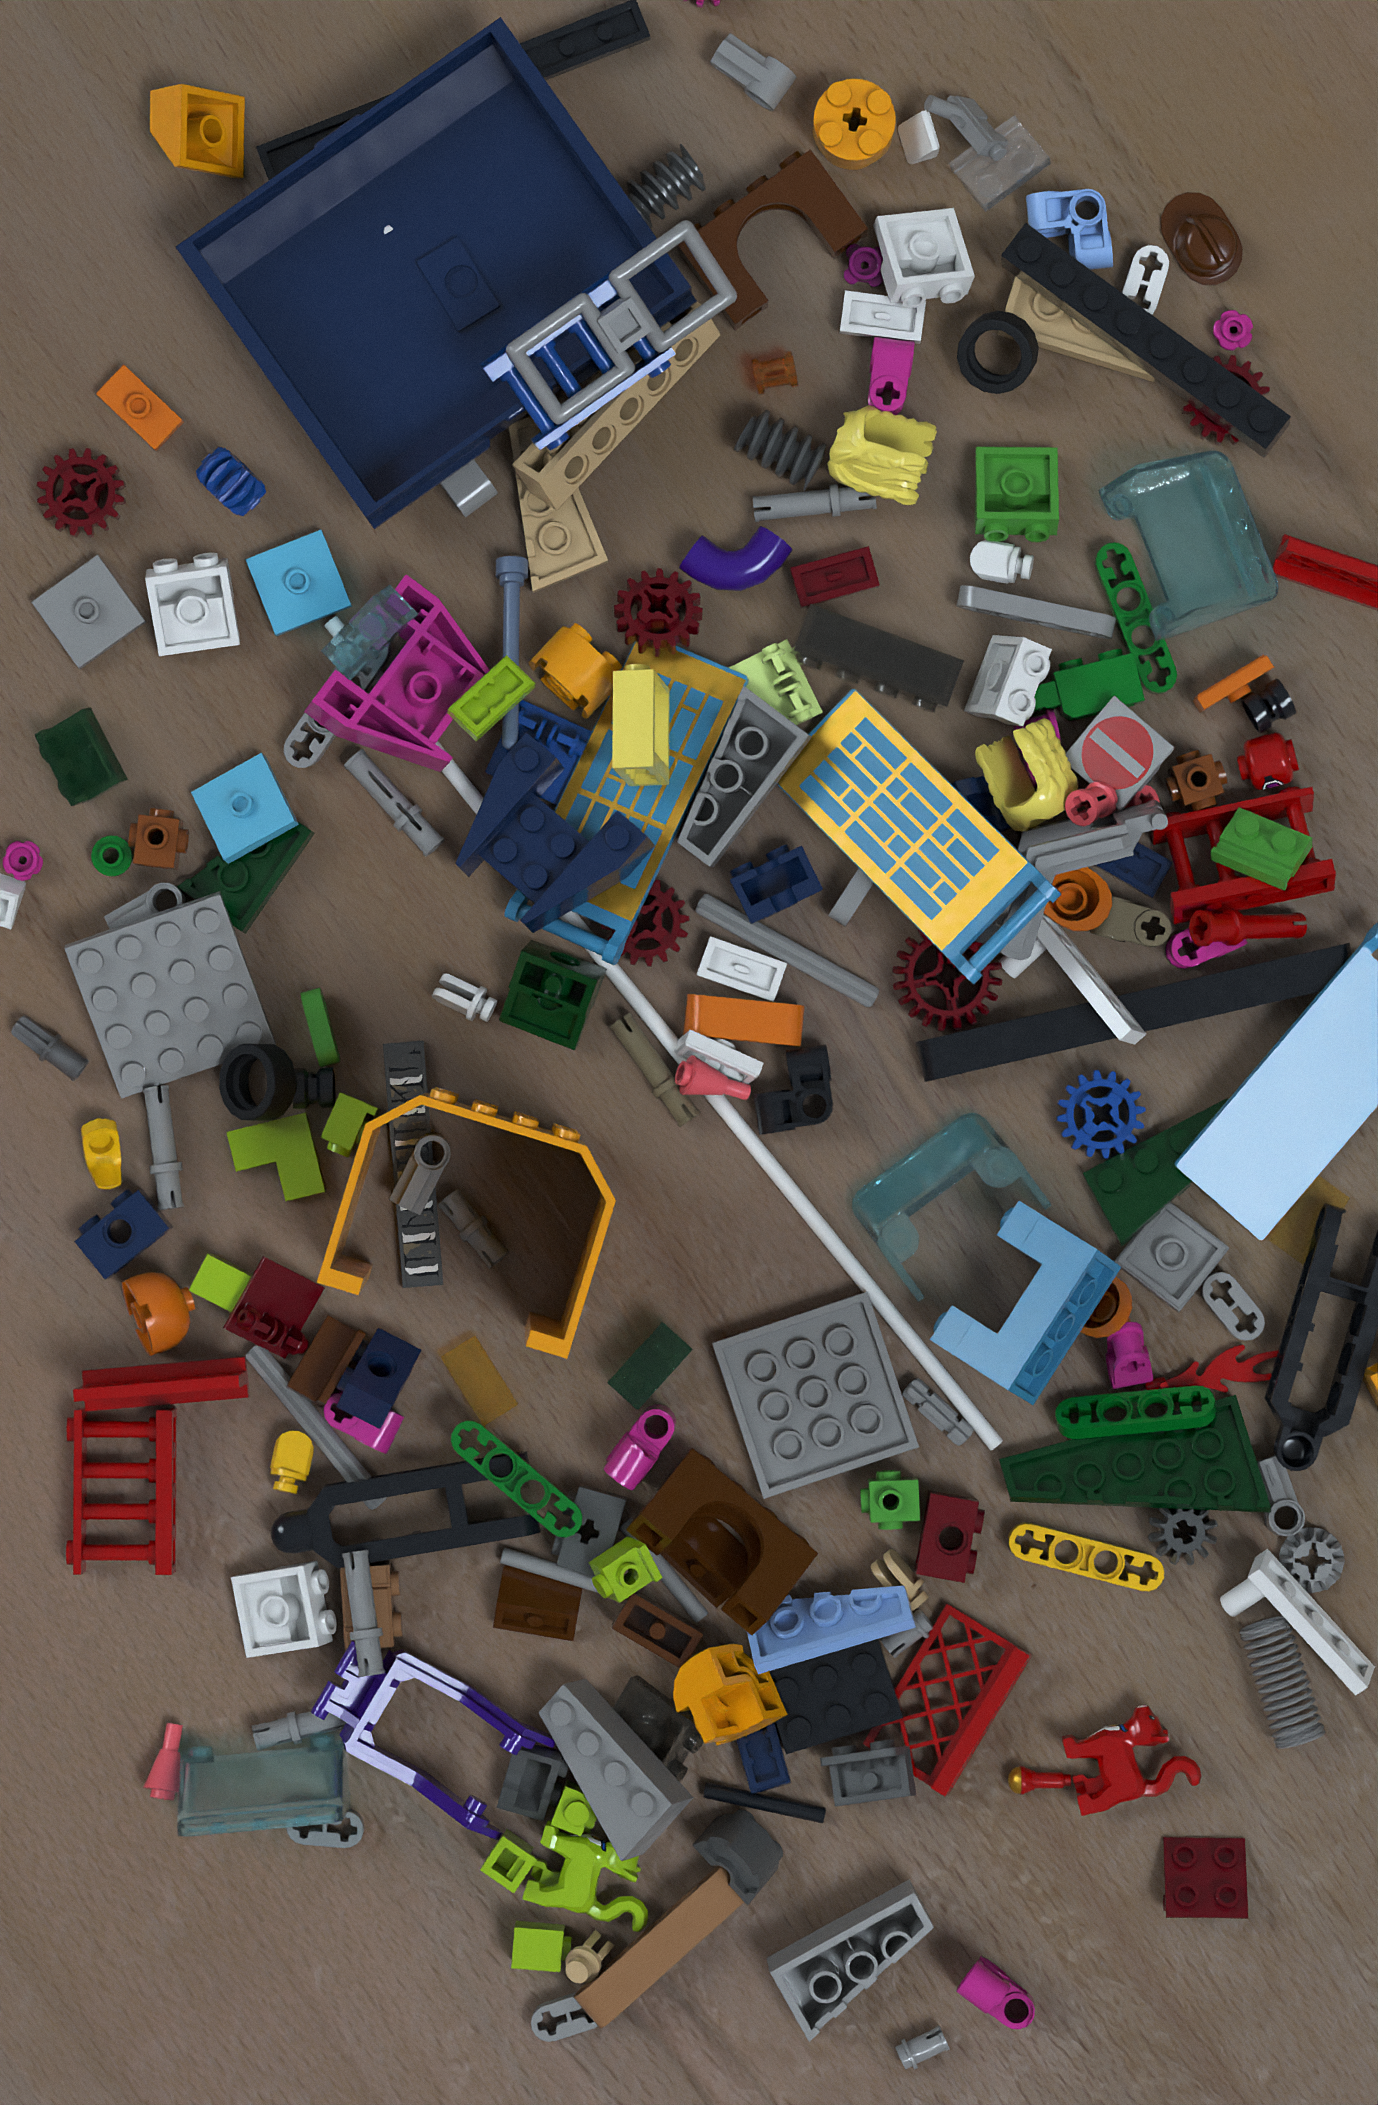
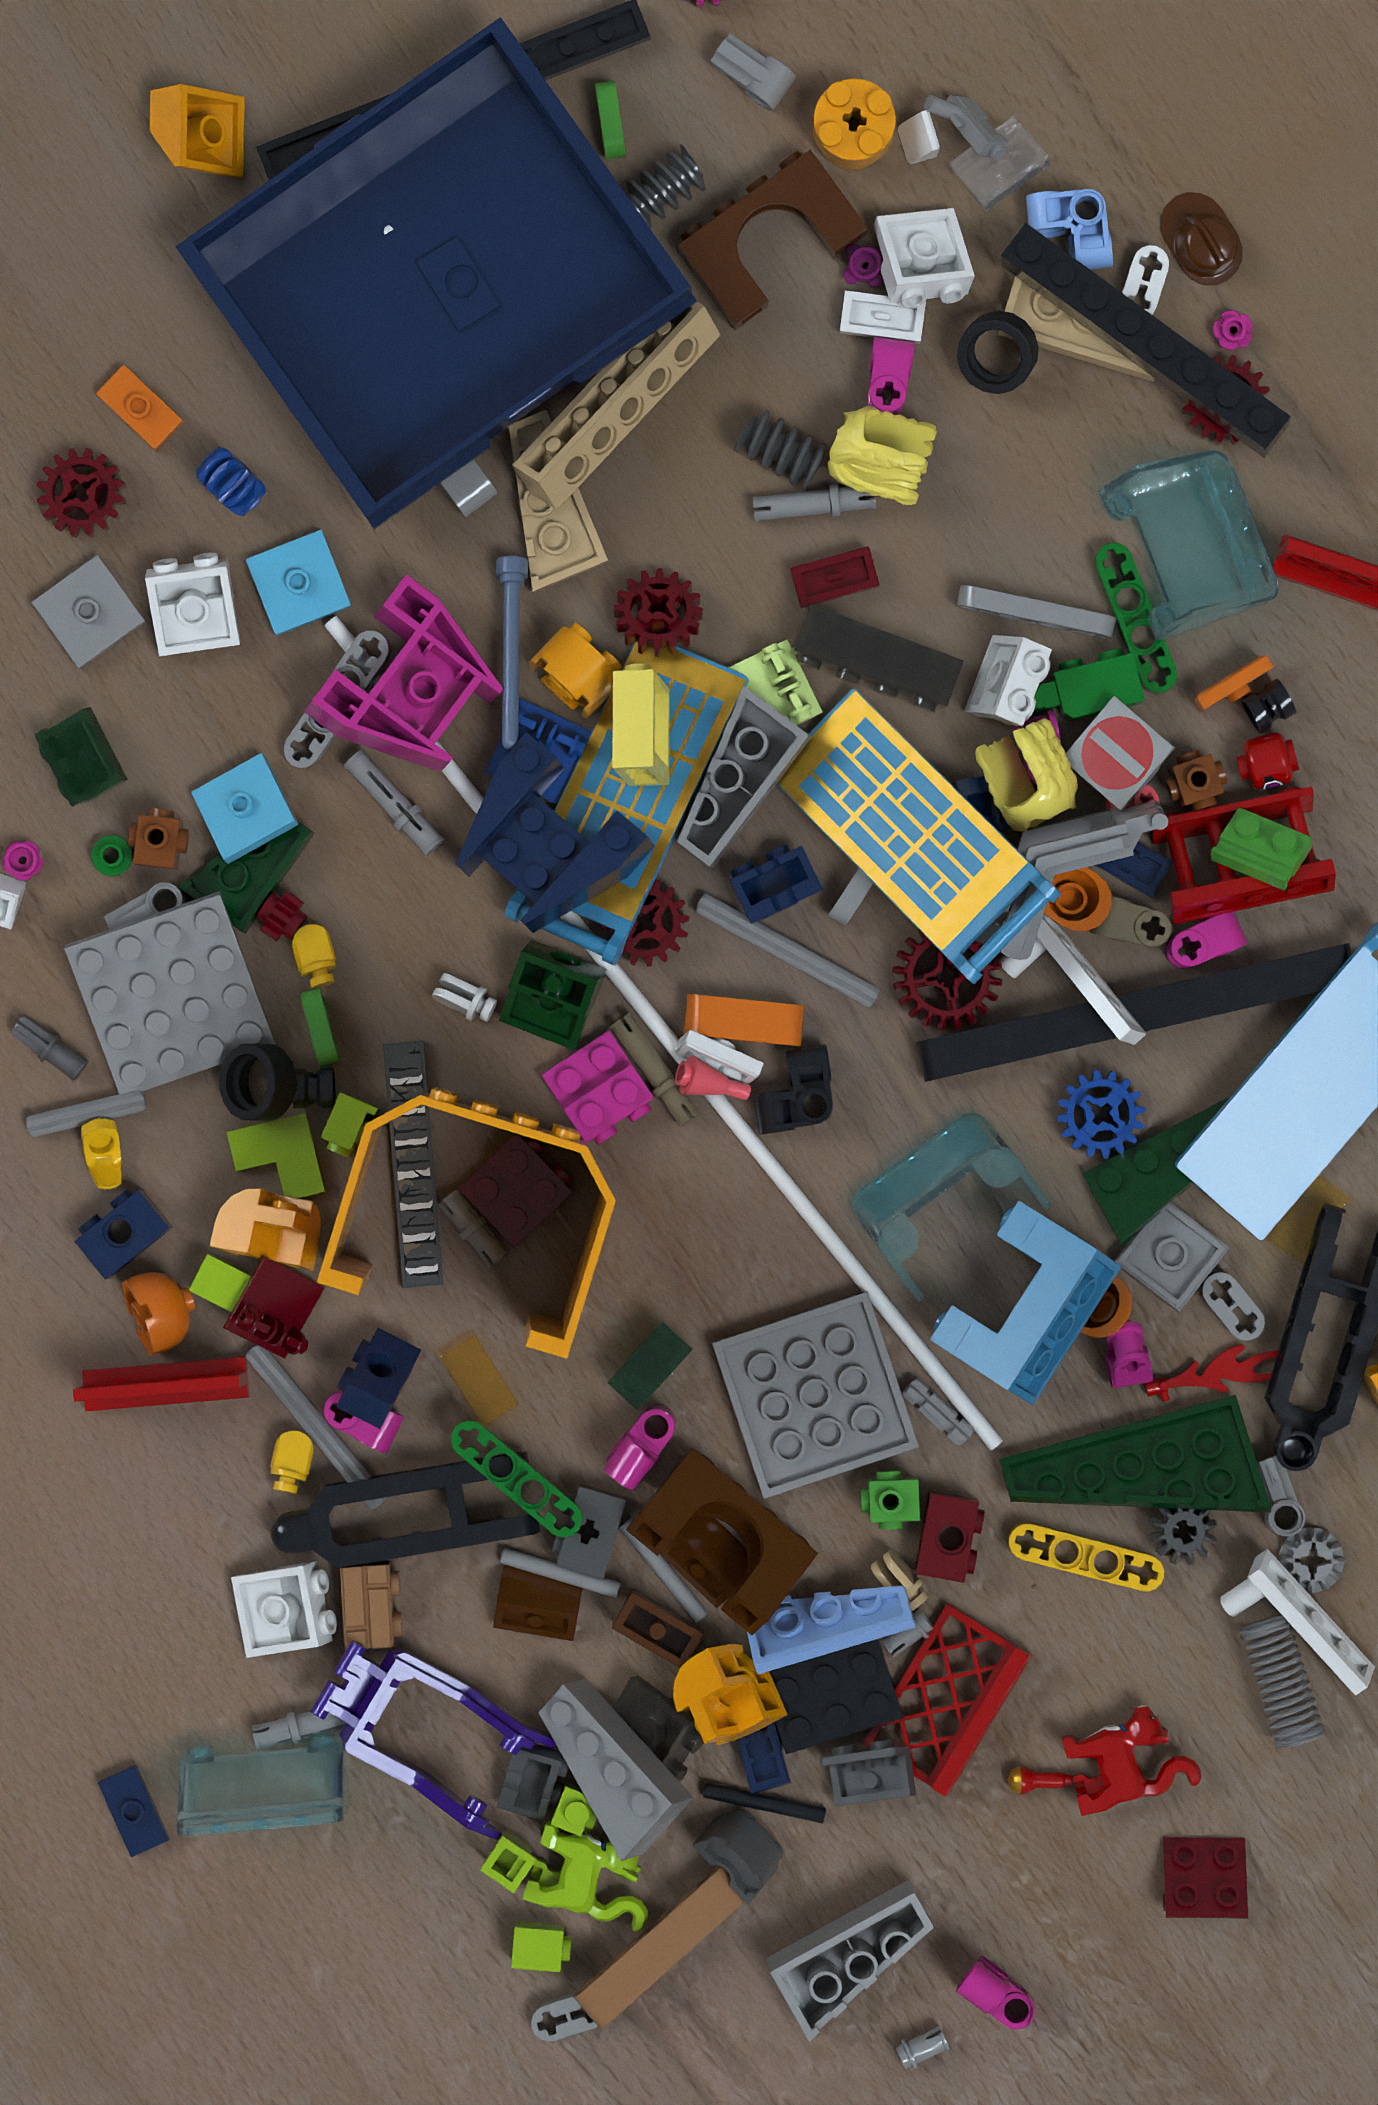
red fence [66,1408,177,1575] -> none
light grey pin [143,1085,184,1210] -> none
coral cone [143,1723,184,1801] -> none
reddish brown panel [286,1315,366,1407] -> none
light grey beam [286,1805,365,1848] -> none
clear light blue piece [321,585,418,680] -> none
light grey pin [342,1550,385,1677] -> none
light grey piece [389,1133,451,1215] -> none
lime plate [447,655,536,741] -> none
blue fence [479,268,676,450] -> none
light grey bar [506,220,737,424] -> none
tan arm [565,1930,615,1983] -> none
lime brick [588,1536,663,1603] -> none
dark purple cylinder [679,526,793,591] -> none
white plate [697,936,787,1002] -> none
clear orange bush [751,351,798,395] -> none
white arm [970,540,1034,584] -> none
bright green plate [975,447,1059,542] -> none
green beam [1055,1386,1216,1439] -> none
coral bush [1065,781,1118,826] -> none
red pin [1189,909,1307,947] -> none
none -> light grey axle [26,1090,147,1137]
none -> dark blue plate [98,1764,170,1857]
none -> light orange brick [210,1189,321,1271]
none -> dark red gear [256,891,308,942]
none -> yellow arm [291,924,337,989]
none -> dark red plate [458,1133,573,1248]
none -> dark pink plate [541,1030,654,1146]
none -> bright green beam [595,80,626,160]

